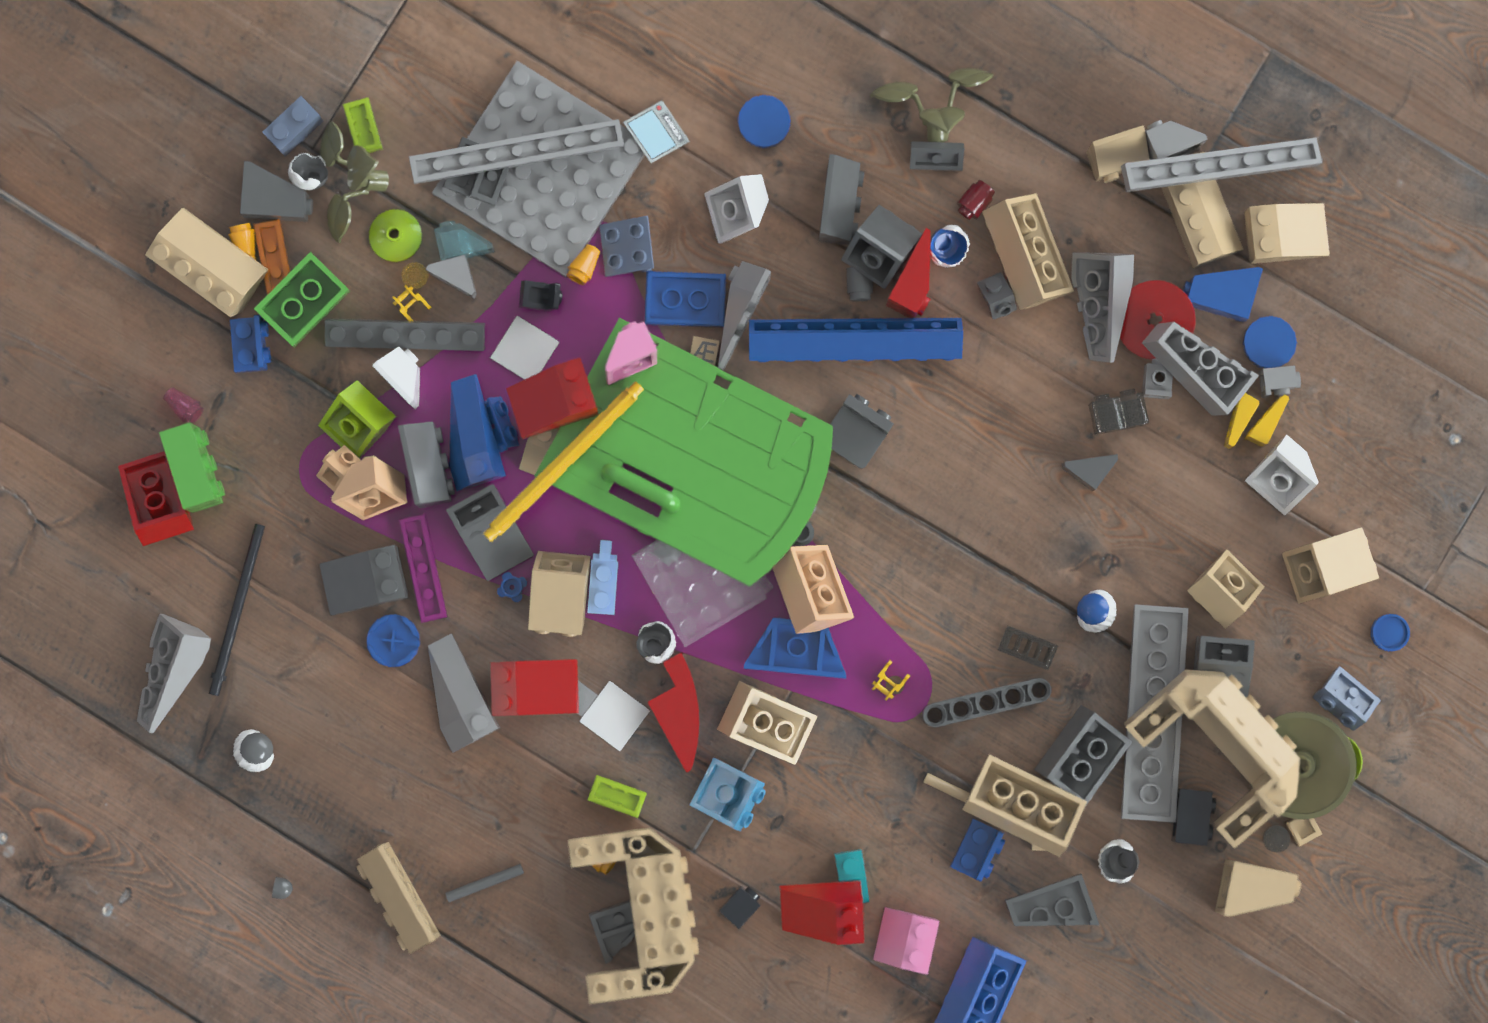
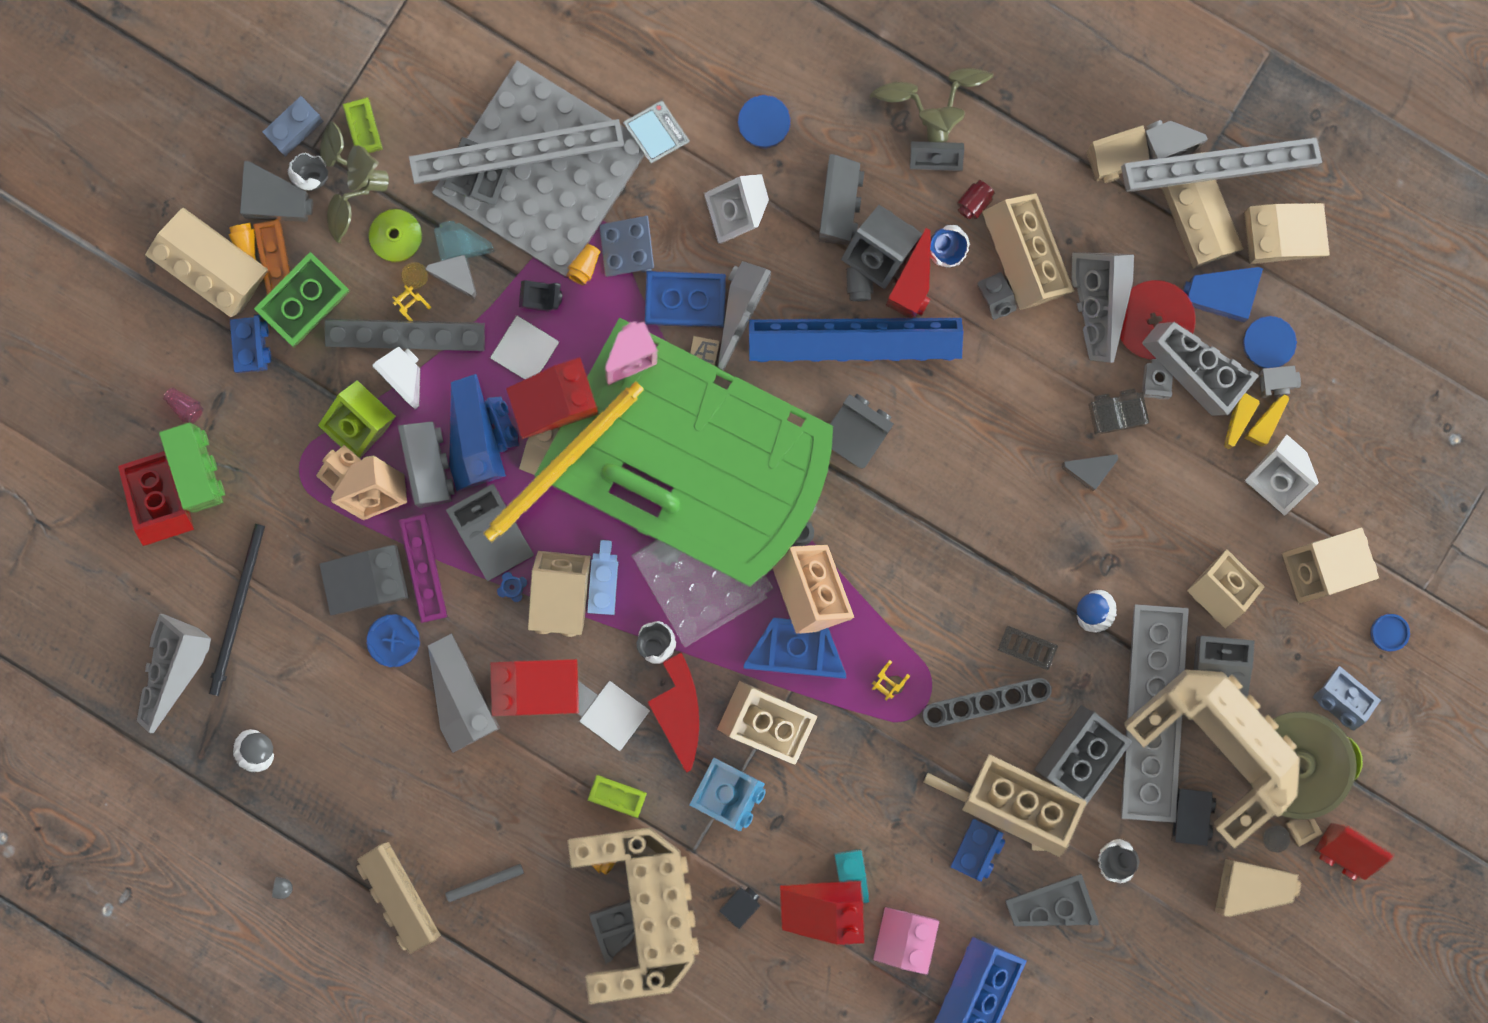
none -> red slope [1314,823,1394,881]

